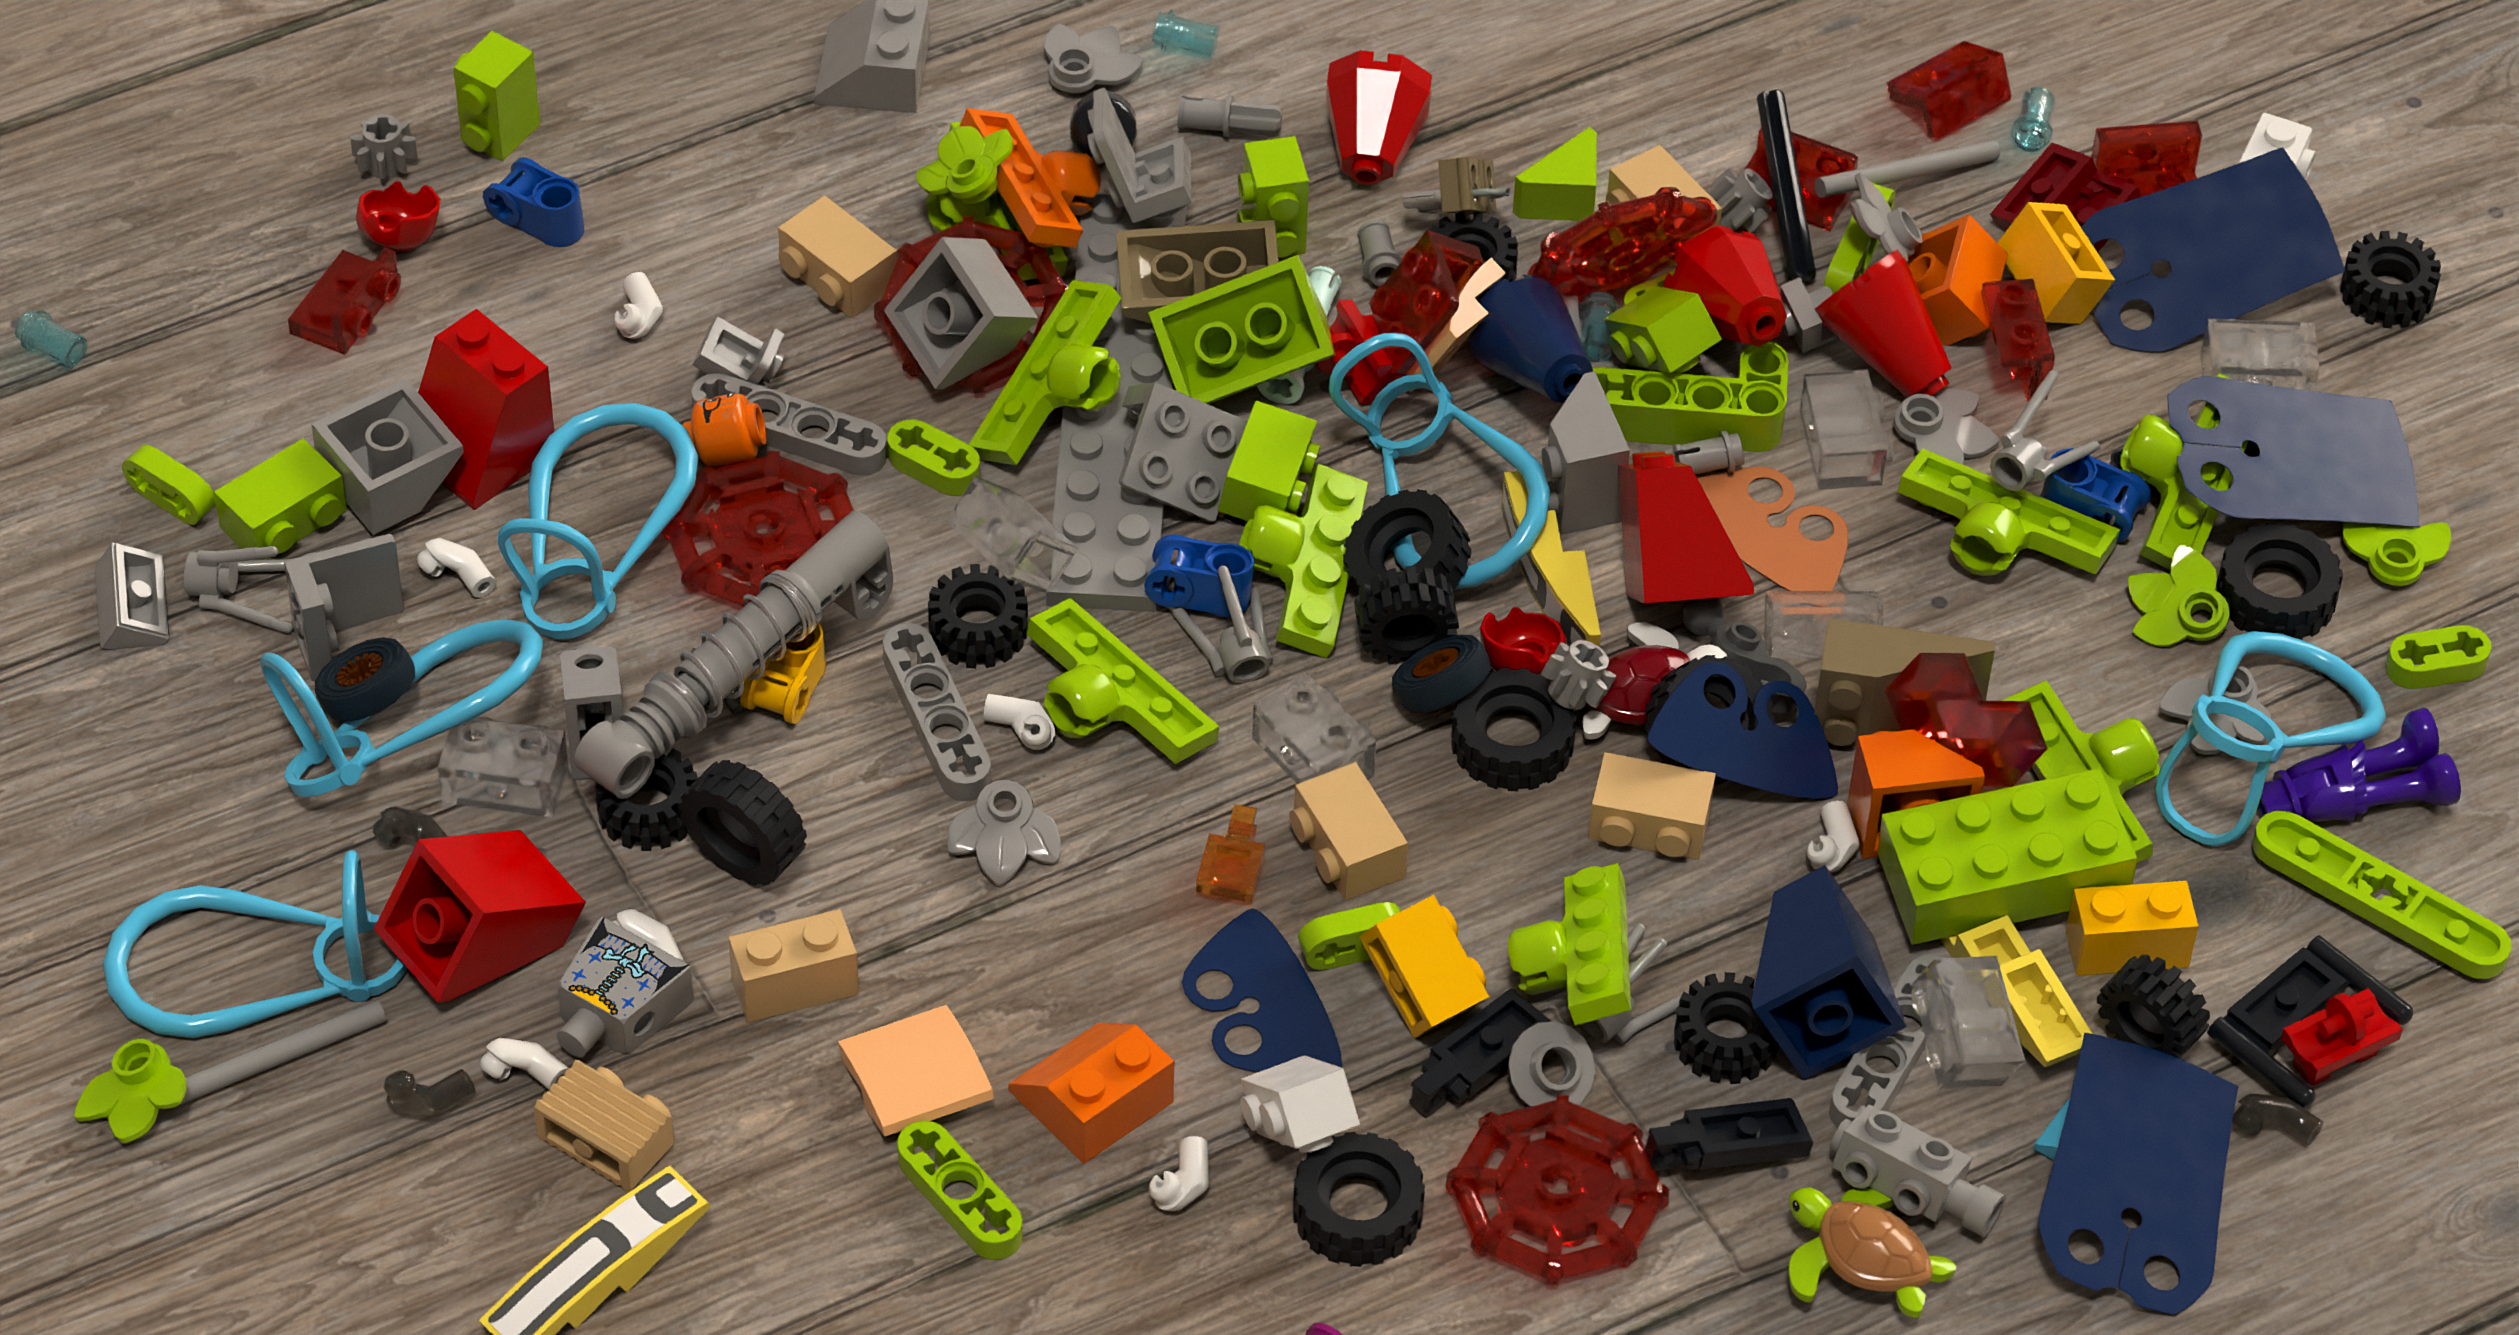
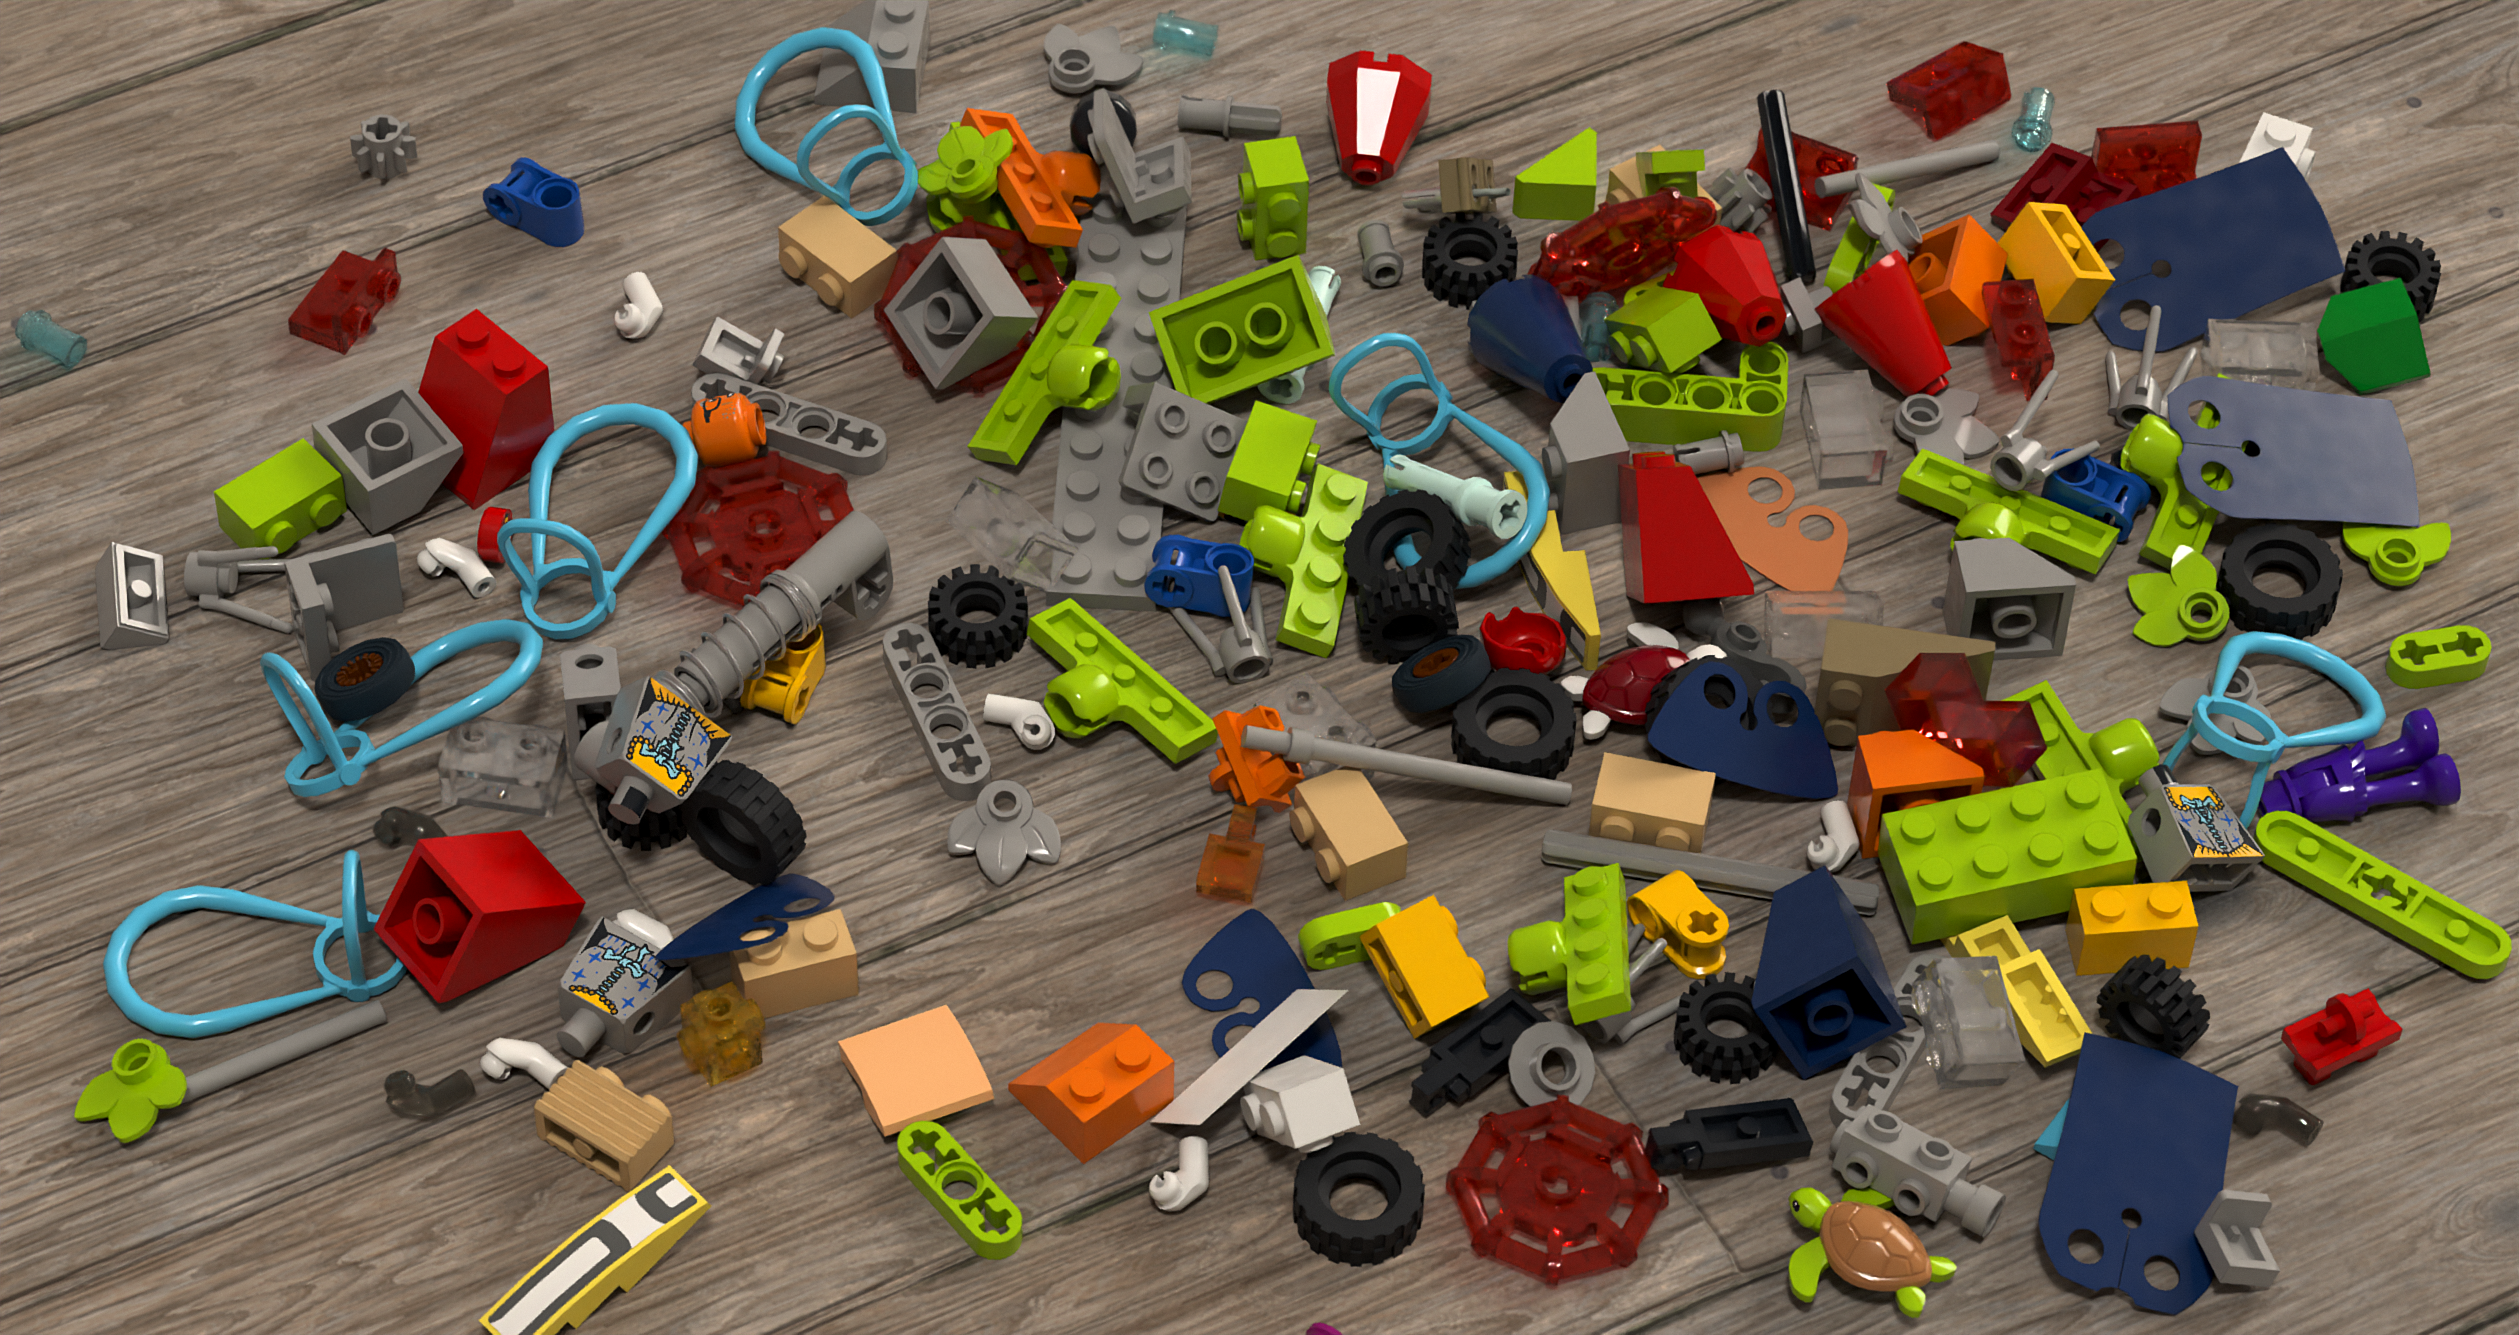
lime beam [122,444,216,525] -> none
red hair [356,181,441,252] -> none
lime brick [453,31,540,162] -> none
lime beam [887,419,980,496] -> none
dark tan slope [1116,220,1279,323] -> none
red hips [1315,299,1409,405] -> none
clear red bracket [1369,230,1484,375] -> none
light nougat slope [1405,258,1505,393] -> none
light grey gear [1541,640,1616,710] -> none
black plate [2207,935,2414,1108] -> none
none -> red tile [477,507,513,563]
none -> torso [595,676,733,824]
none -> dark blue piece [655,874,835,961]
none -> clear yellow brick [677,981,766,1087]
none -> medium azure animal [735,27,918,226]
none -> white sticker [1150,989,1348,1125]
none -> orange hips [1208,705,1305,813]
none -> light grey bar [1241,725,1572,805]
none -> light aqua pin [1383,455,1528,539]
none -> light grey axle [1541,829,1880,915]
none -> yellow piece [1627,870,1729,979]
none -> lime slope [1636,149,1705,215]
none -> light grey slope [1943,538,2076,660]
none -> light grey plant [2106,305,2198,430]
none -> light grey torso [2128,764,2265,892]
none -> light grey bracket [2194,1190,2280,1287]
none -> green slope [2317,278,2431,395]

